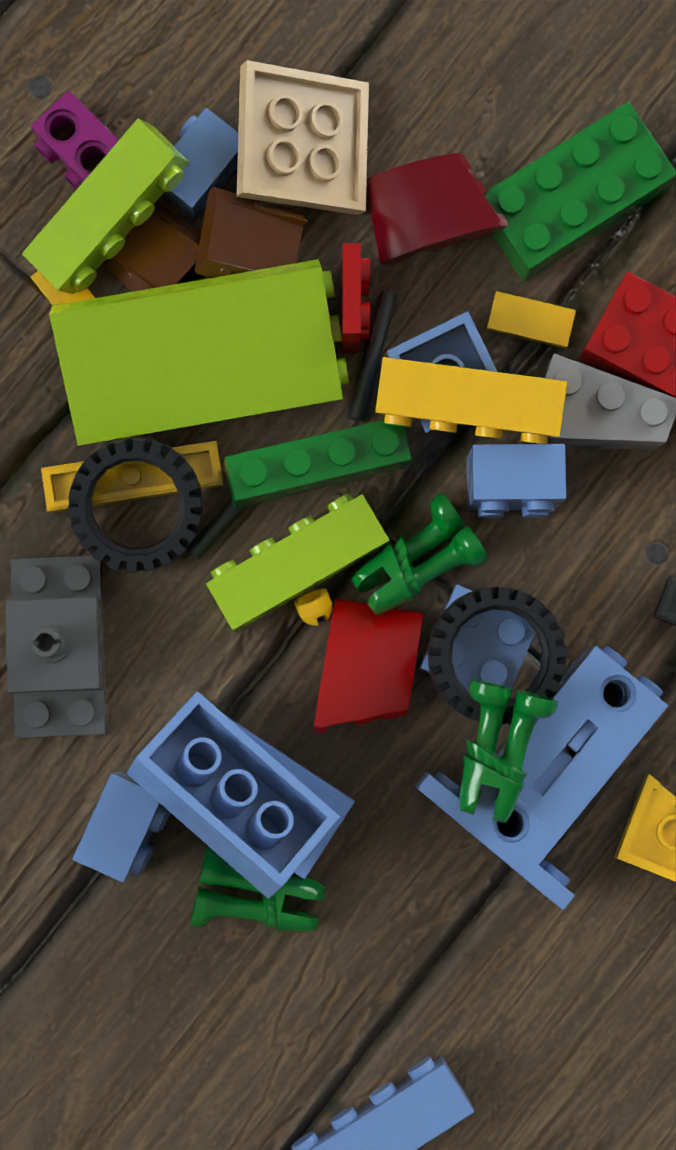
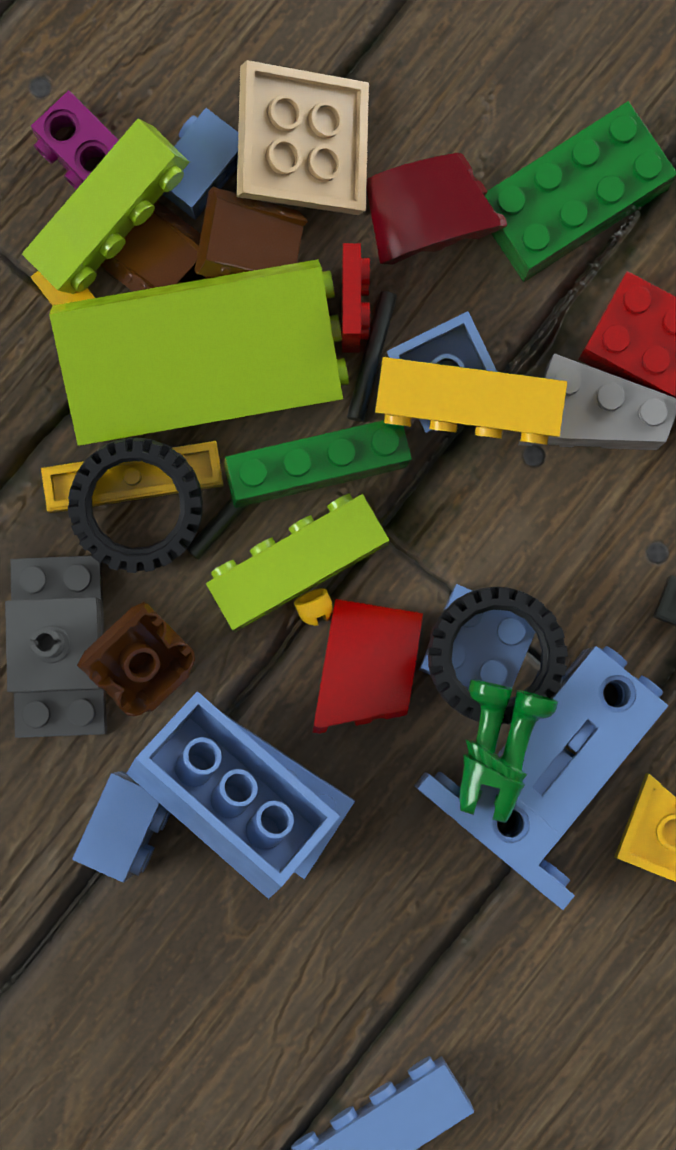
green piece [190,844,326,932] -> none
green piece [351,493,489,615] -> none
medium blue brick [466,444,566,518] -> none
yellow piece [486,291,576,349] -> none
none -> reddish brown slope [77,602,195,716]

